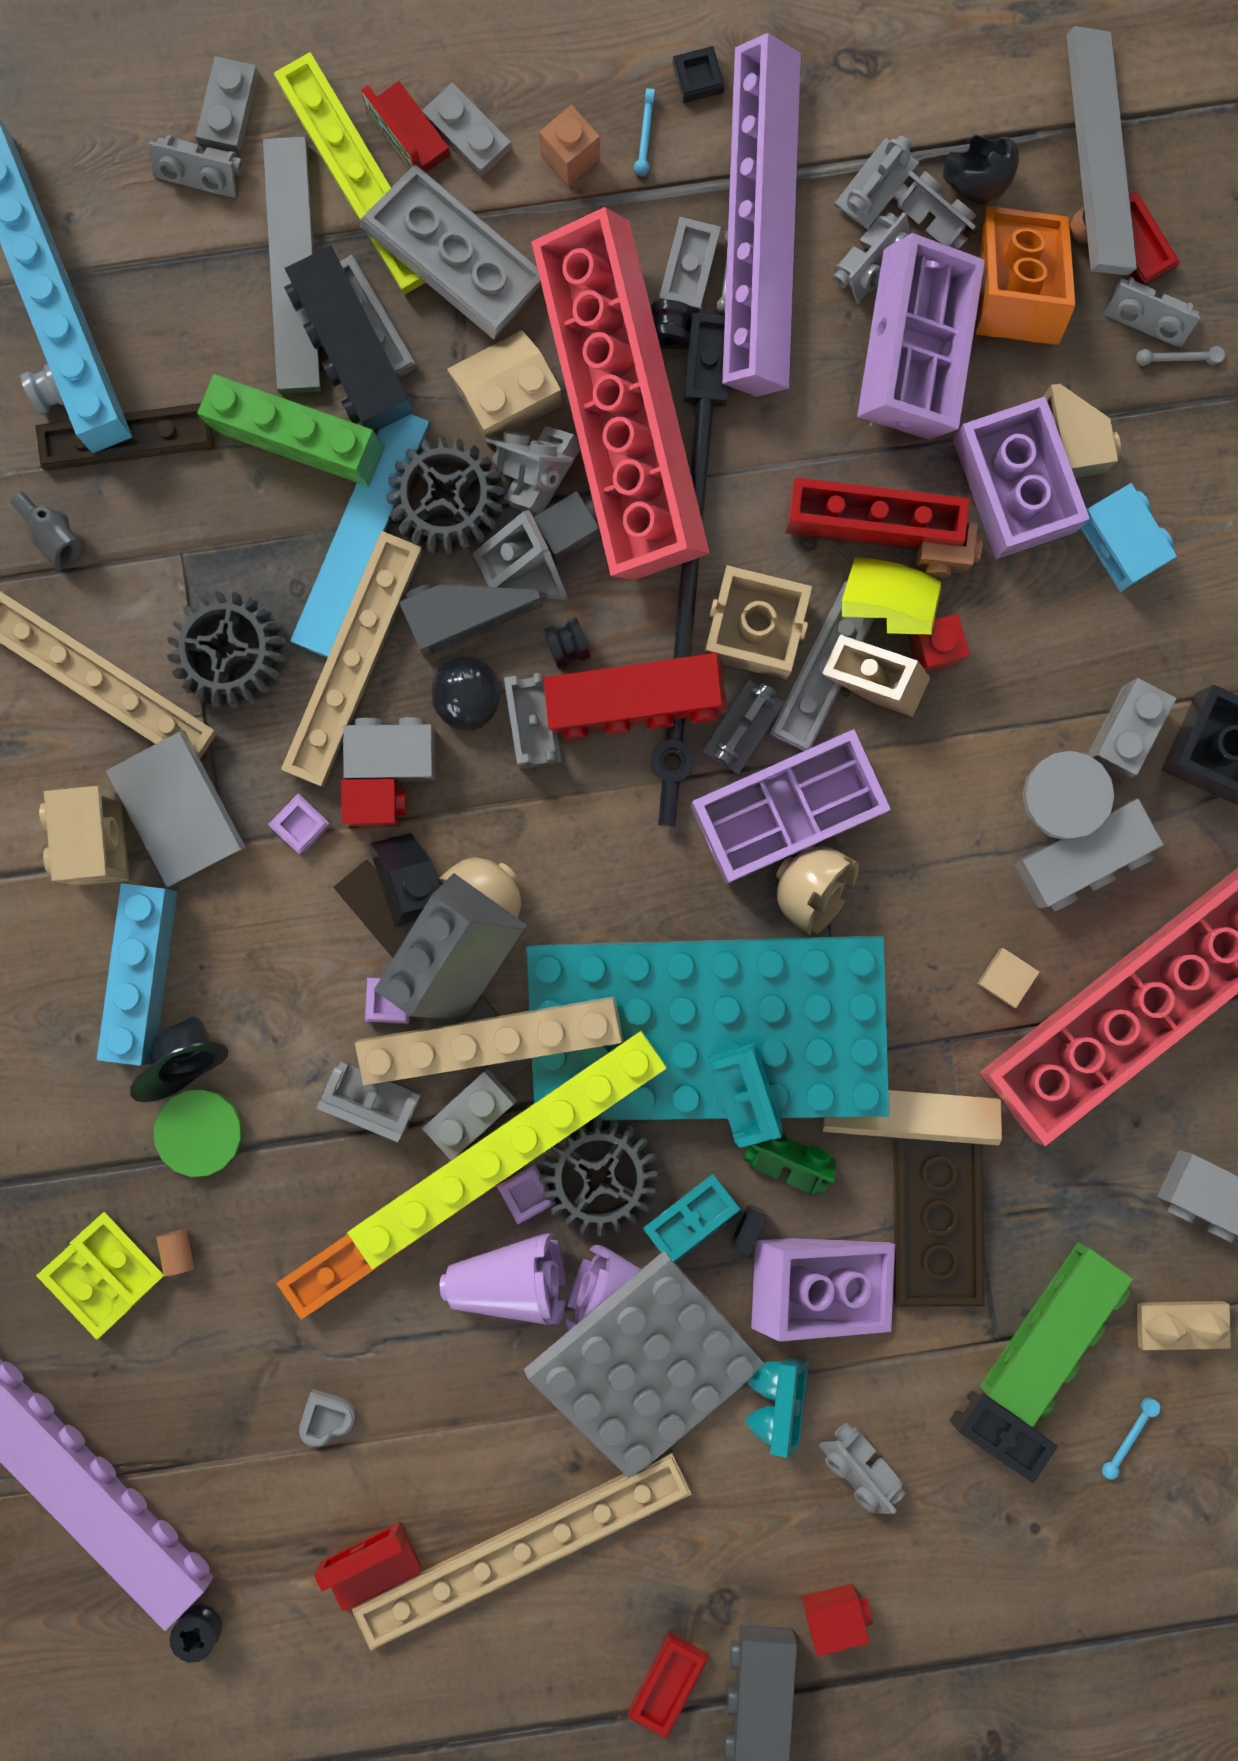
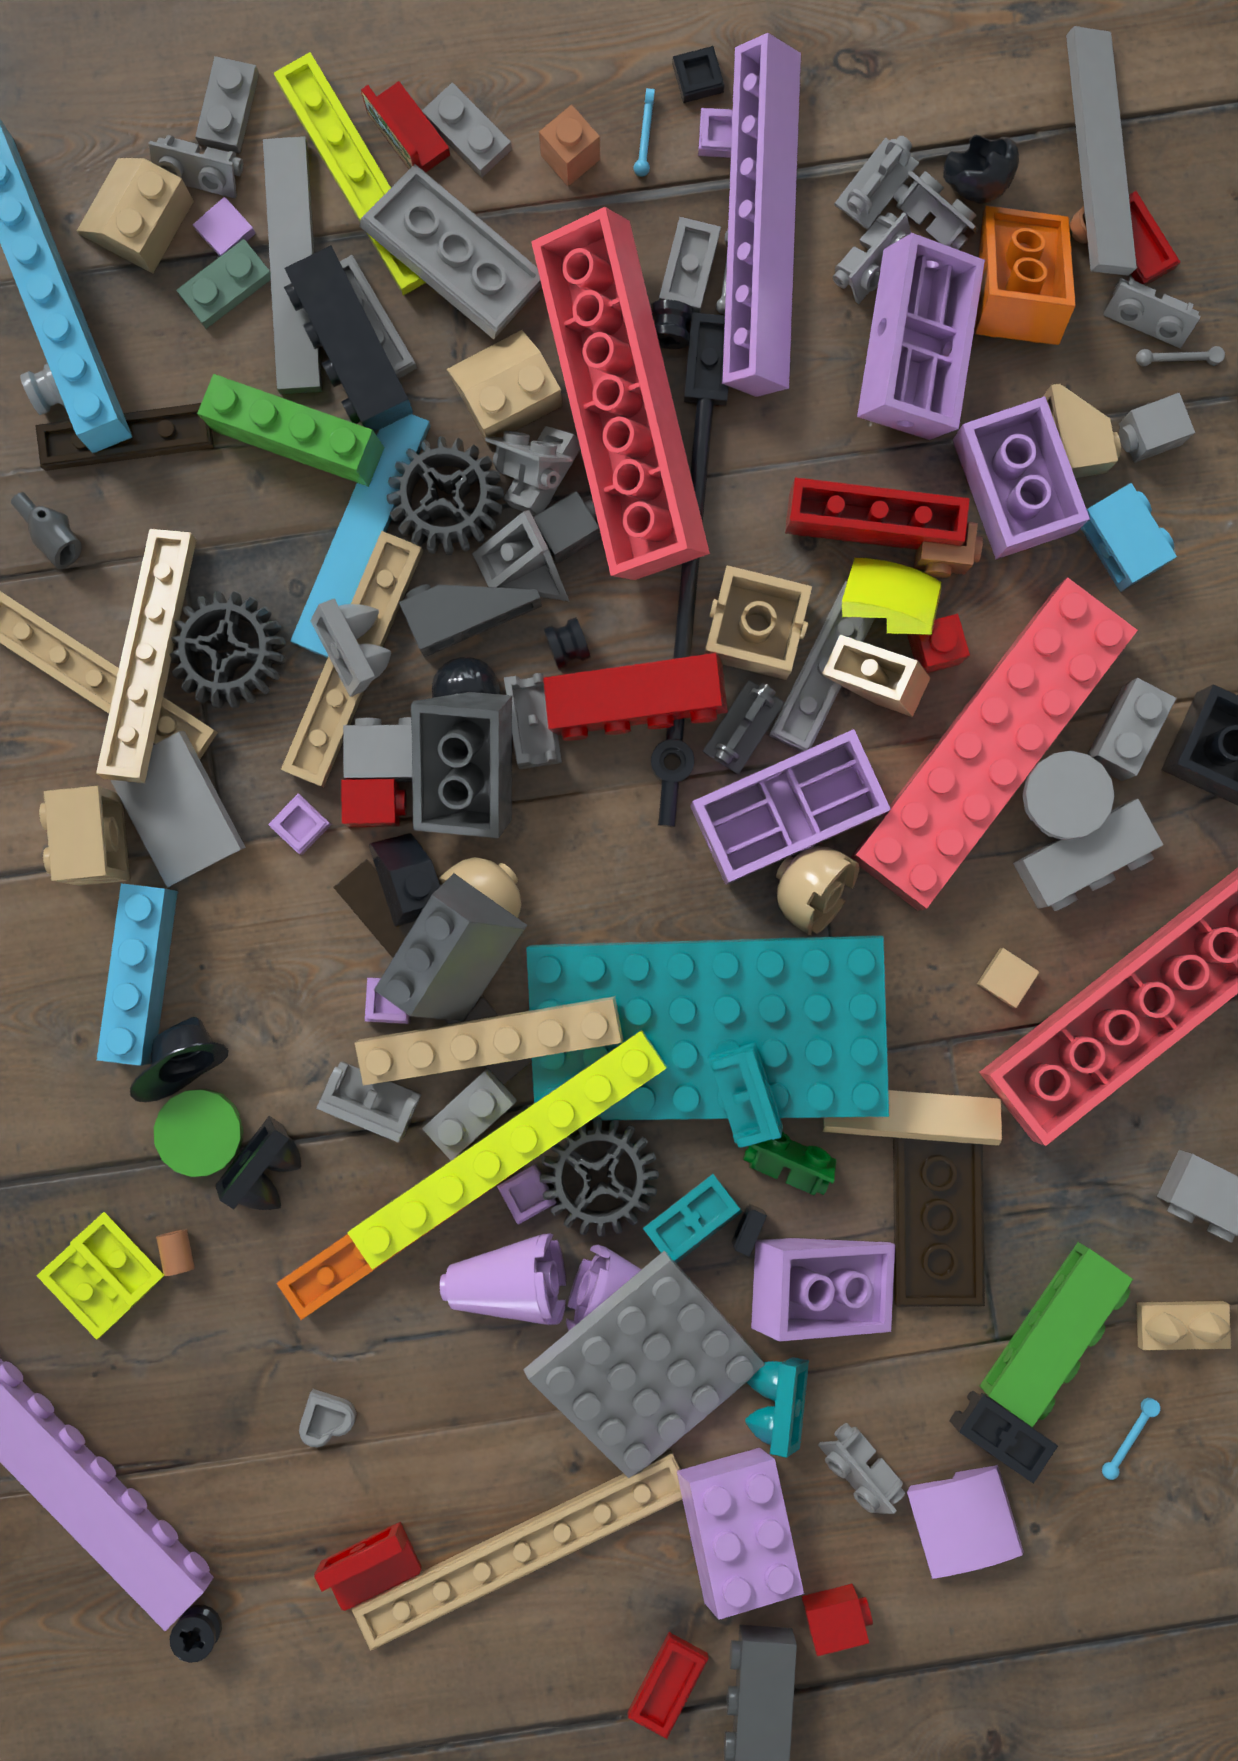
none -> tan slope [77,158,194,274]
none -> plate [96,529,196,783]
none -> sand green plate [177,239,271,329]
none -> lavender tile [193,197,256,256]
none -> black tile [215,1116,301,1210]
none -> light grey tile [310,598,391,697]
none -> dark grey slope [411,692,512,838]
none -> lavender brick [677,1448,804,1620]
none -> lavender tile [698,108,733,158]
none -> coral brick [850,577,1138,911]
none -> lavender slope [907,1465,1024,1579]
none -> light grey brick [1119,393,1195,463]

